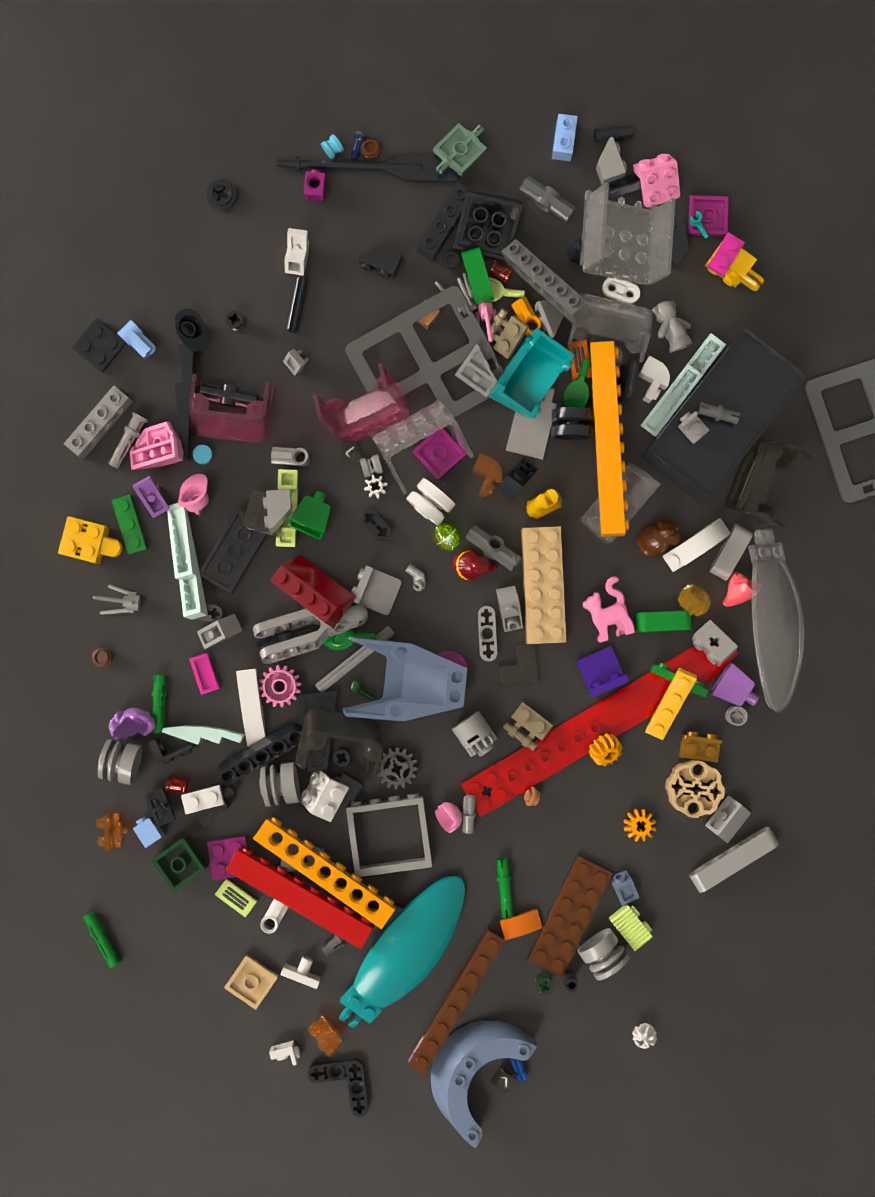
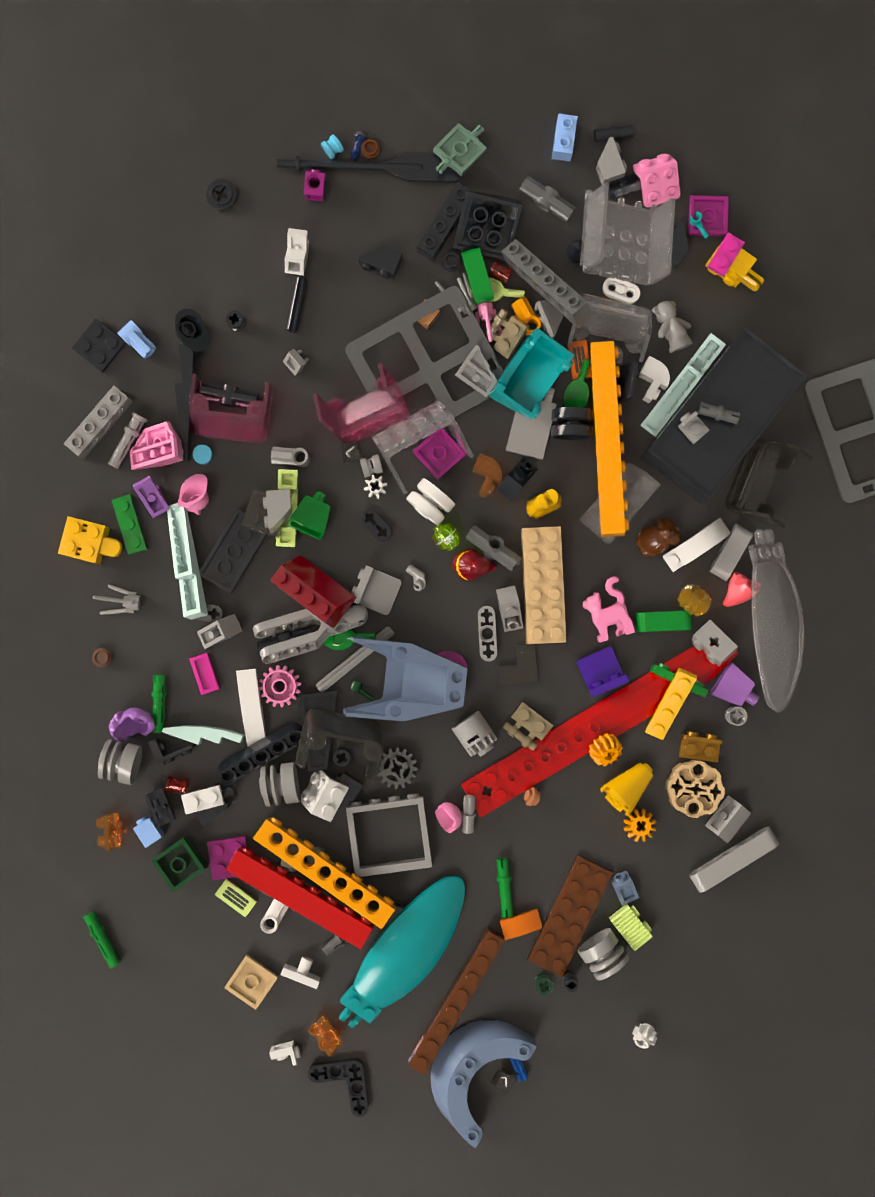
none -> yellow cone [600,763,653,816]

